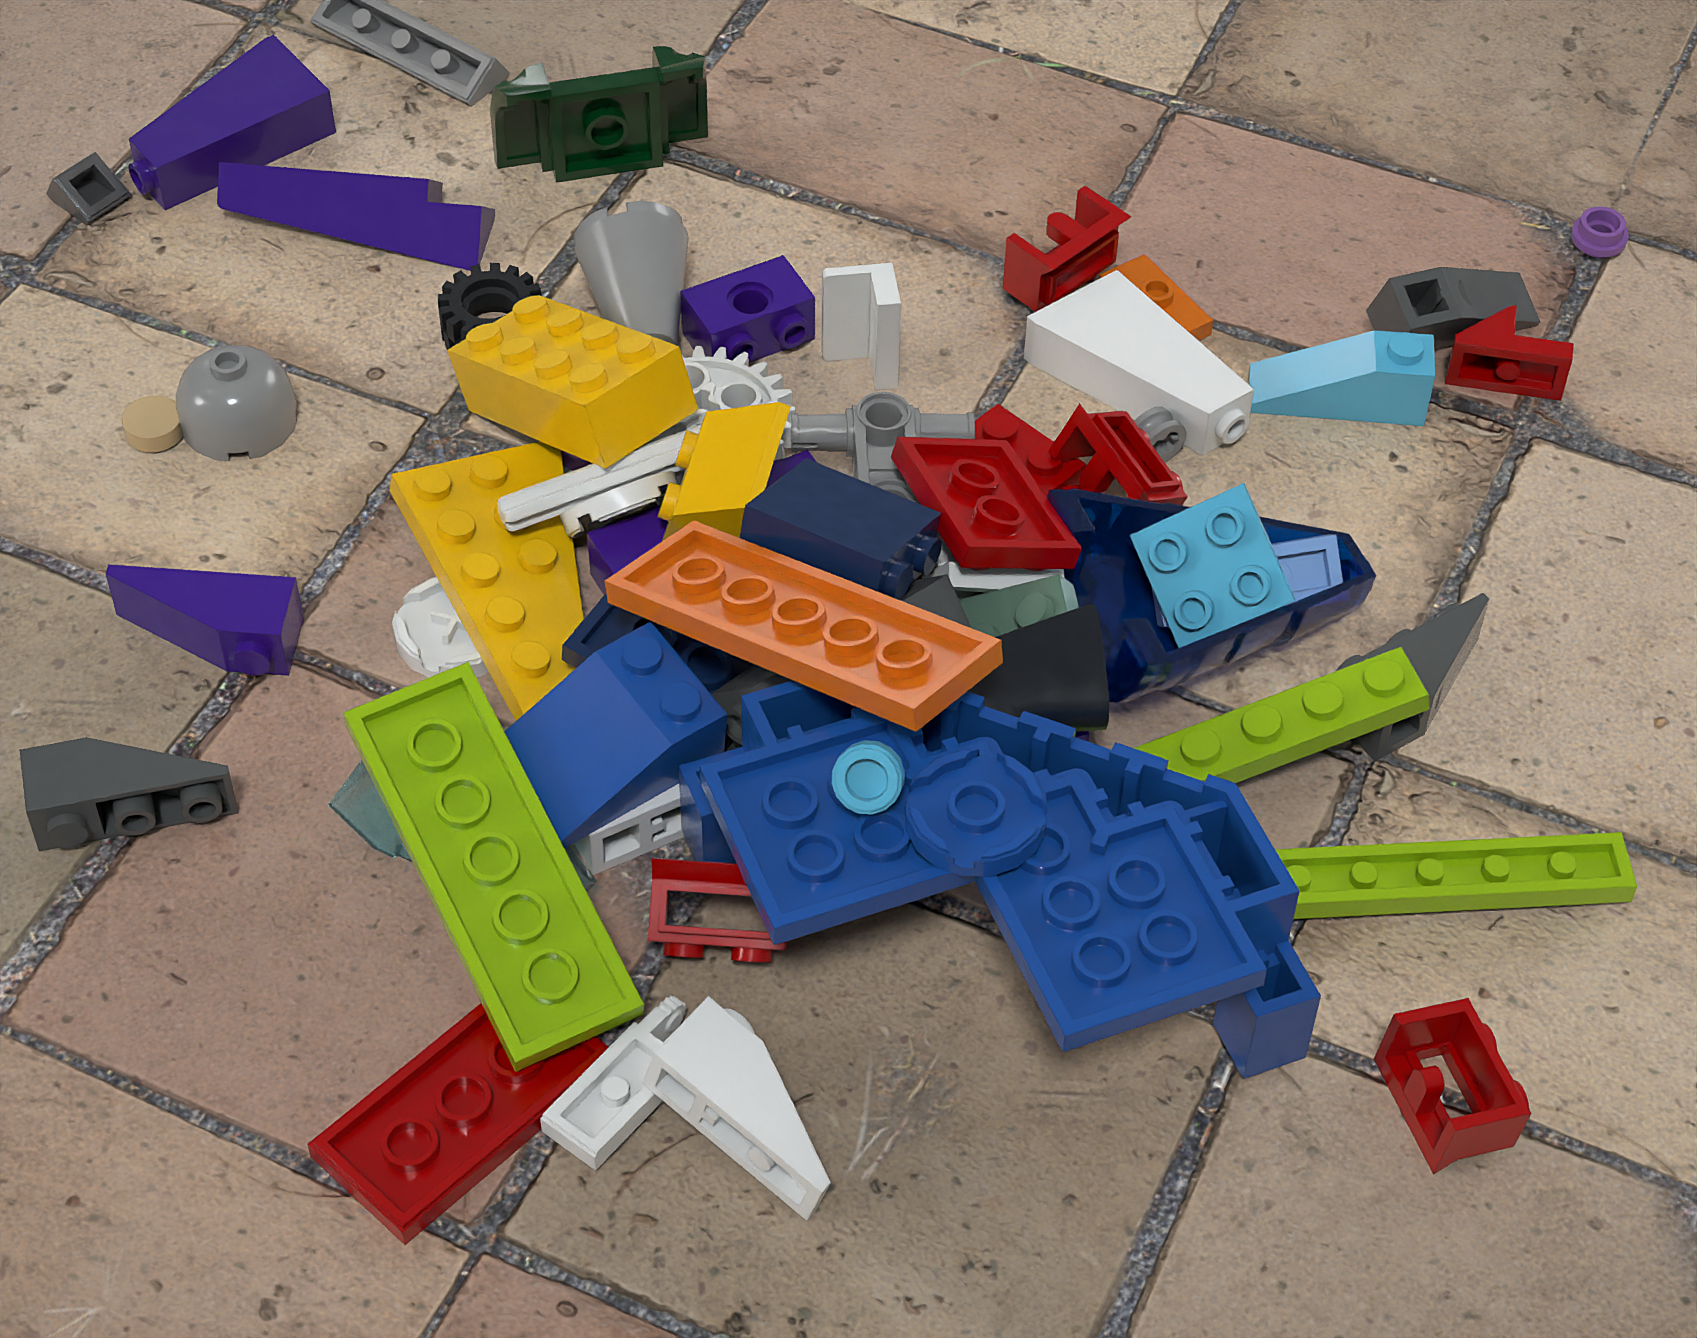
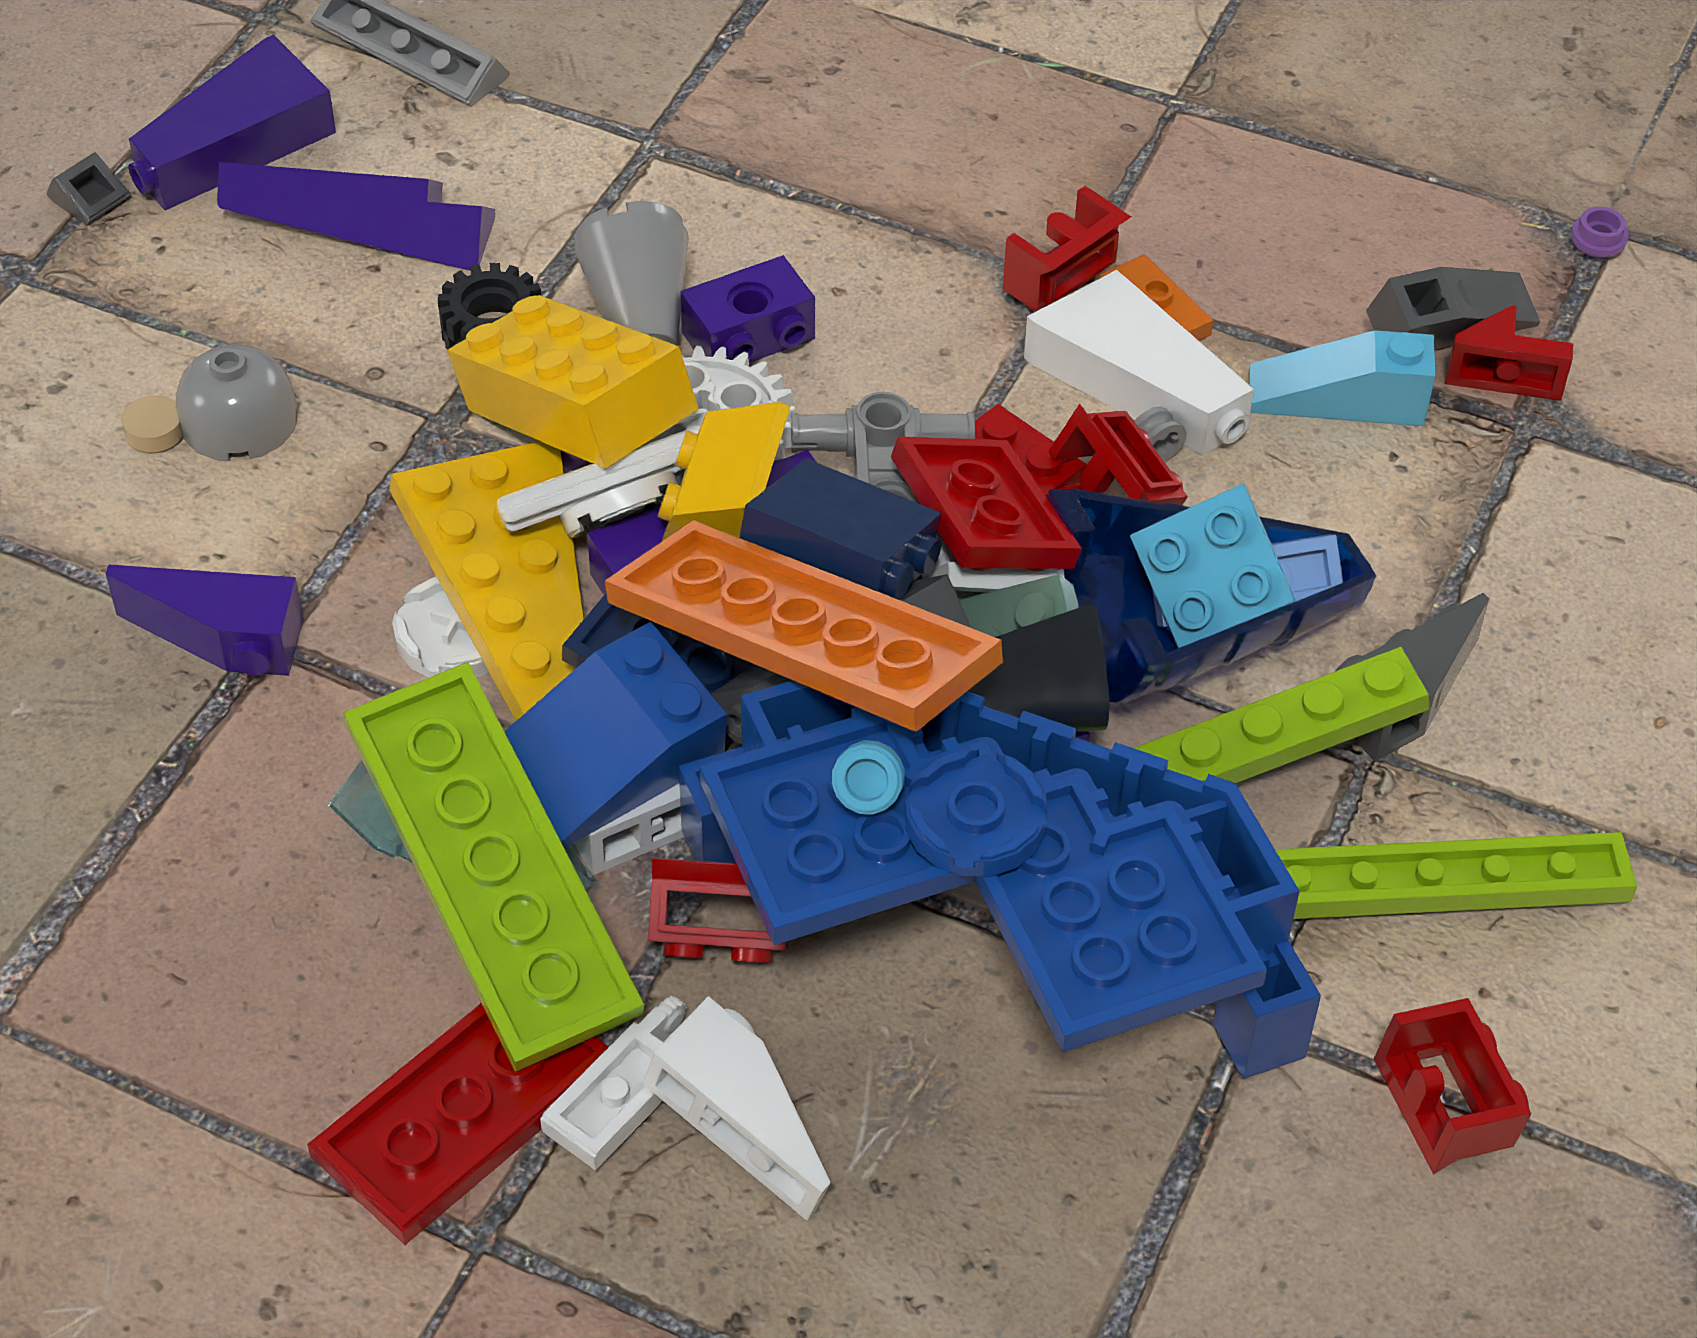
dark grey slope [19,737,238,851] -> none
dark green piece [490,46,708,183] -> none
white panel [821,263,901,390] -> none

